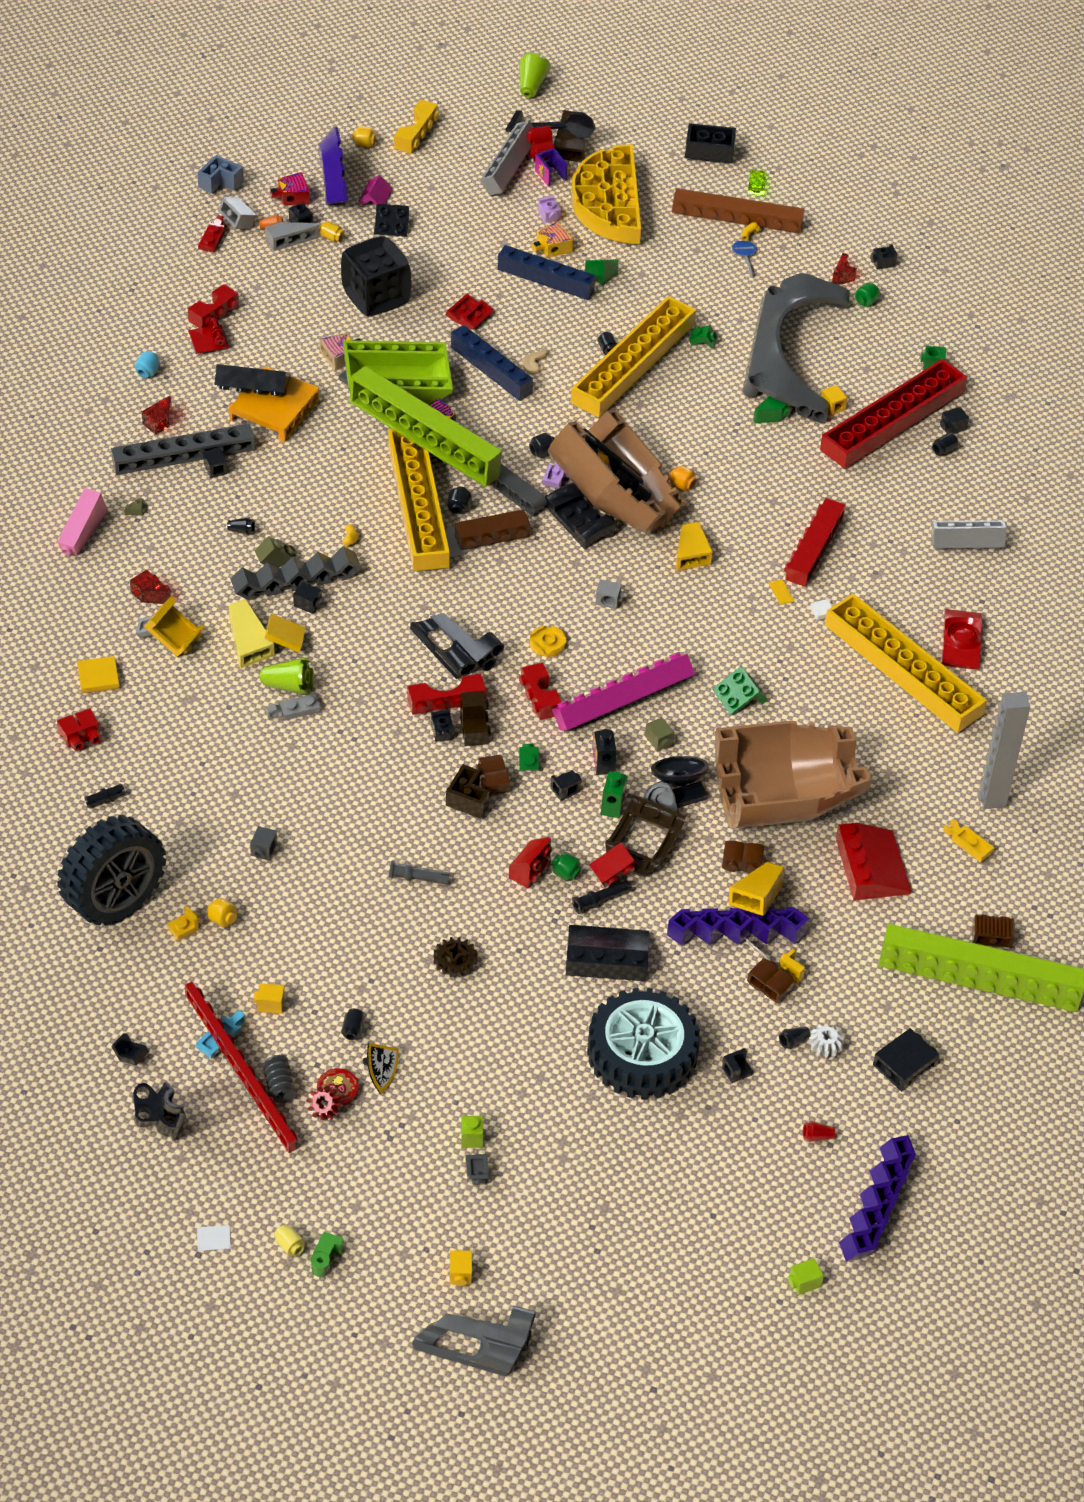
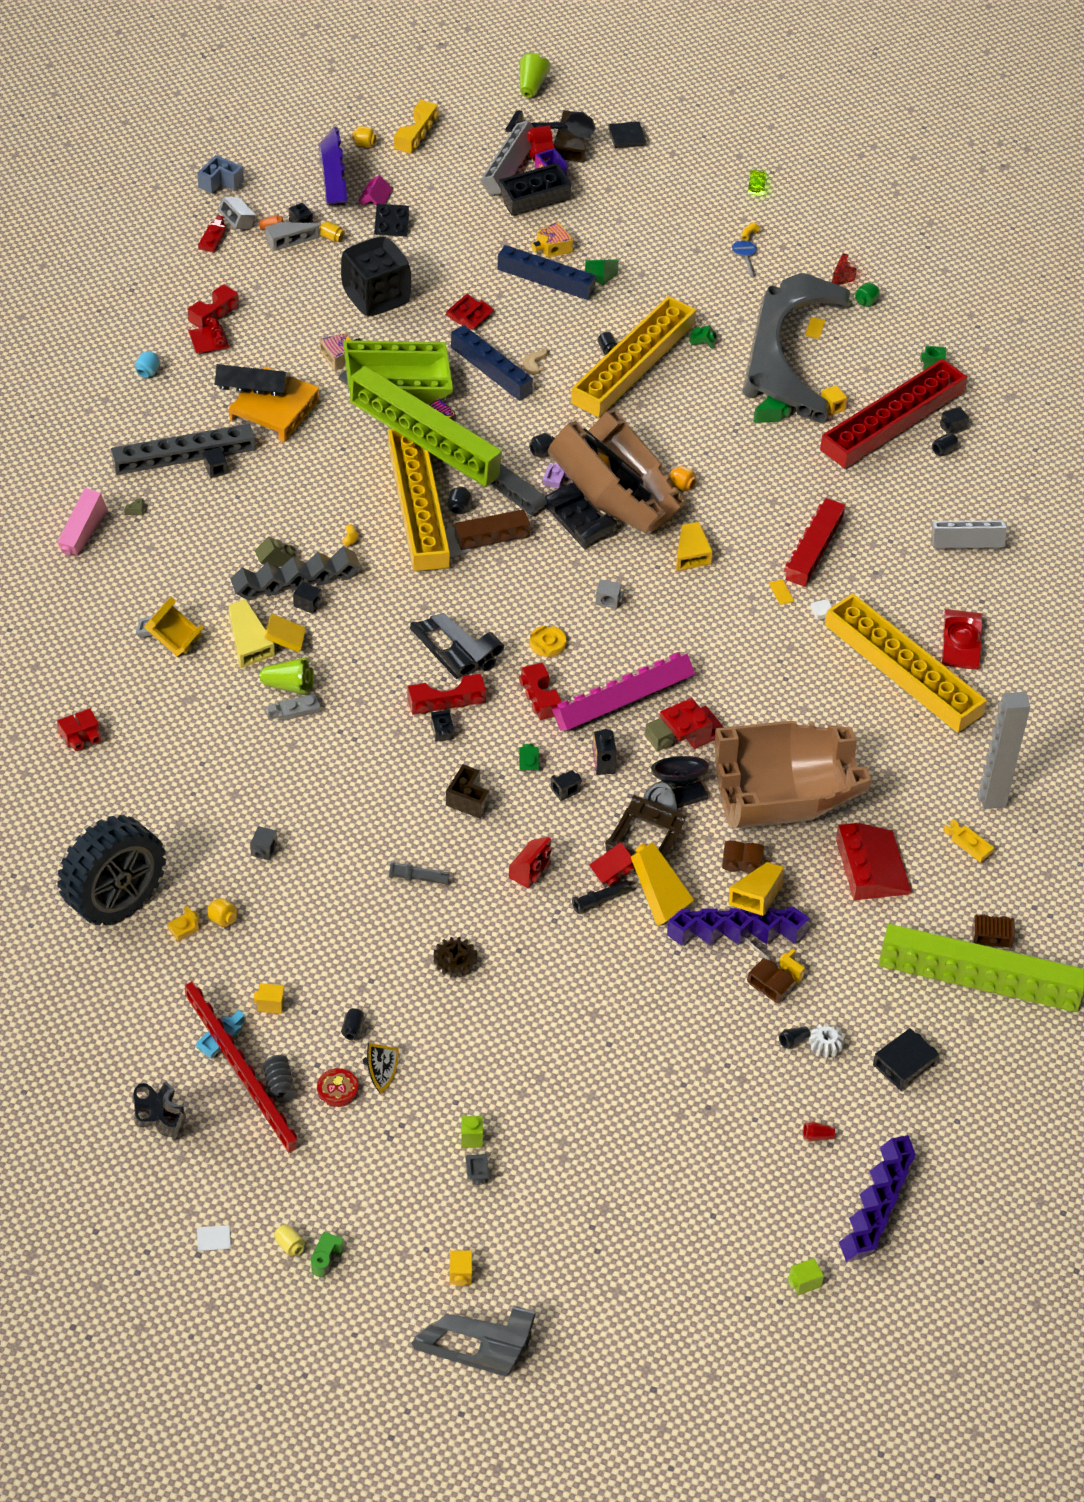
yellow tile [77,656,120,693] -> none
black pin [84,783,125,808] -> none
black bracket [112,1033,149,1065] -> none
clear red slope [130,570,171,604] -> none
clear red slope [141,396,172,435] -> none
black cone [227,517,255,535] -> none
red torso [270,172,310,206] -> none
red gear [307,1085,343,1121] -> none
dark brown brick [460,691,491,746] -> none
reddish brown brick [476,754,510,795] -> none
lavender brick [538,195,561,223] -> none
green head [551,852,582,881] -> none
black slope [565,925,649,982] -> none
yellow brick [571,144,641,245] -> none
wheel [587,988,700,1099] -> none
green torso [600,771,627,818] -> none
dark orange brick [672,188,805,233] -> none
black brick [685,123,736,163] -> none
bracket [712,666,768,715] -> none
black panel [722,1048,753,1083] -> none
black brick [870,244,897,269] -> none
none -> black slope [499,163,572,216]
none -> black tile [608,121,646,149]
none -> yellow slope [631,842,694,926]
none -> red bracket [660,697,724,749]
none -> yellow sticker [805,317,825,339]

